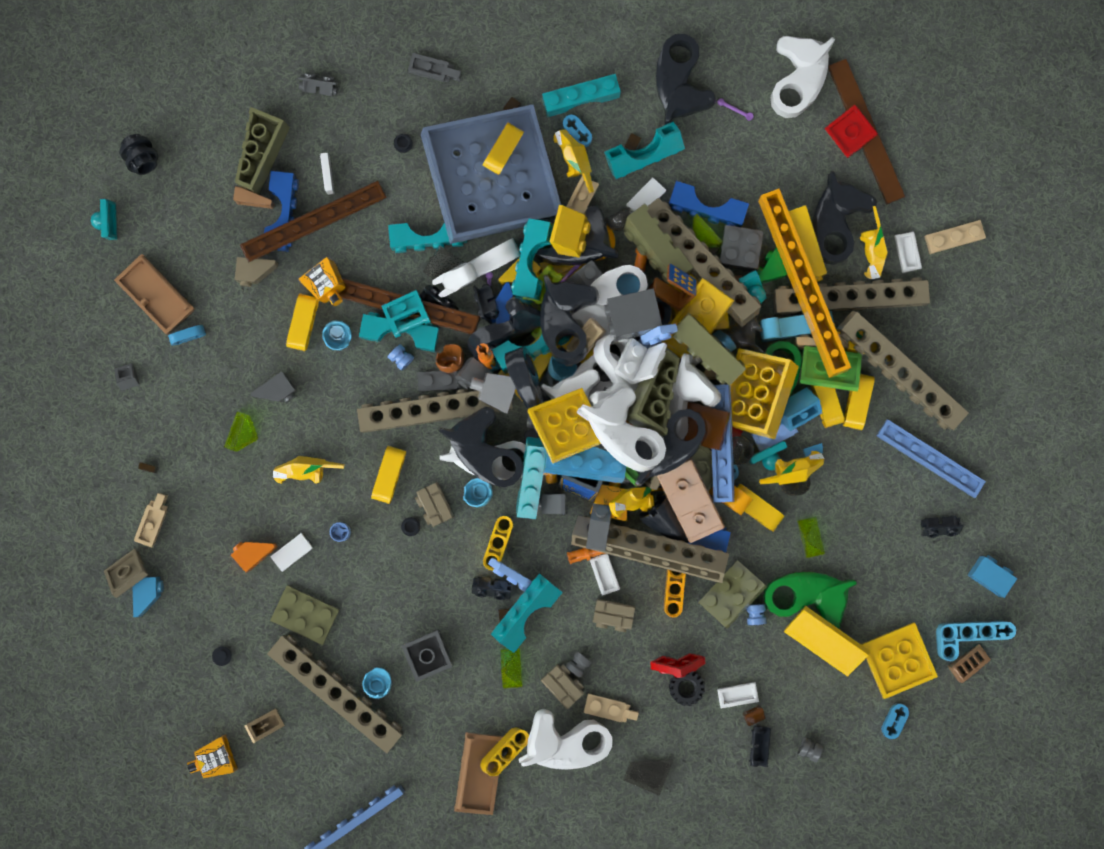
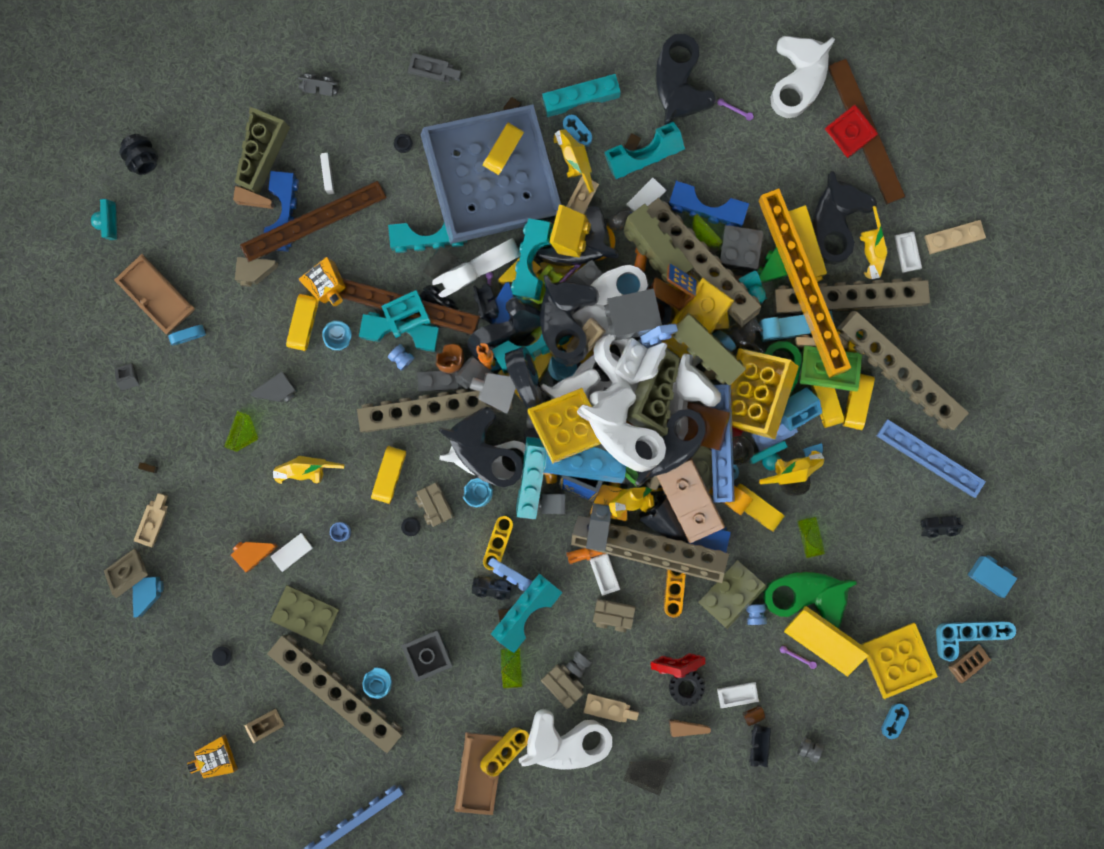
none -> medium nougat slope [669,719,711,737]
none -> medium lavender hinge [780,646,817,669]

